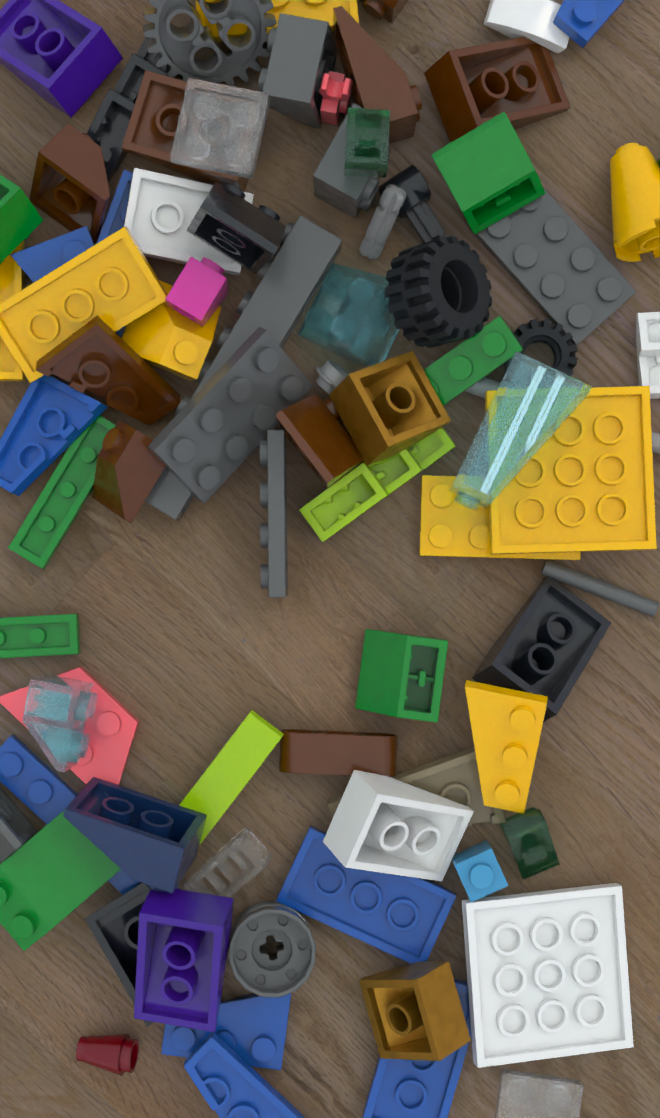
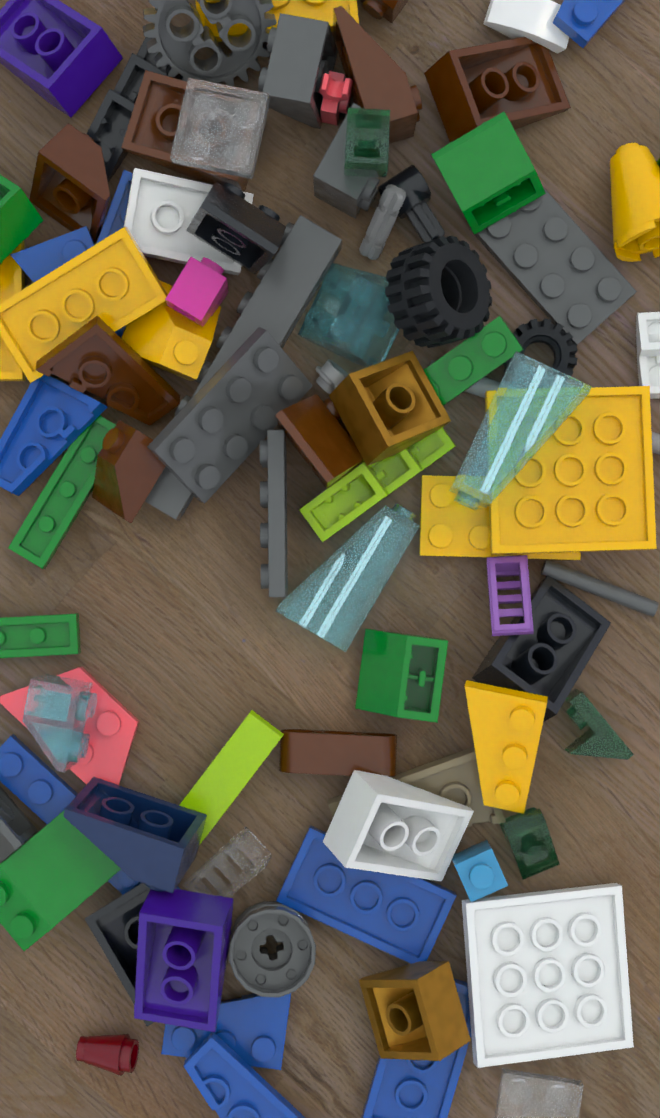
none -> clear light blue slope [276,503,420,652]
none -> medium lavender slope [486,555,534,636]
none -> clear green slope [565,689,634,760]

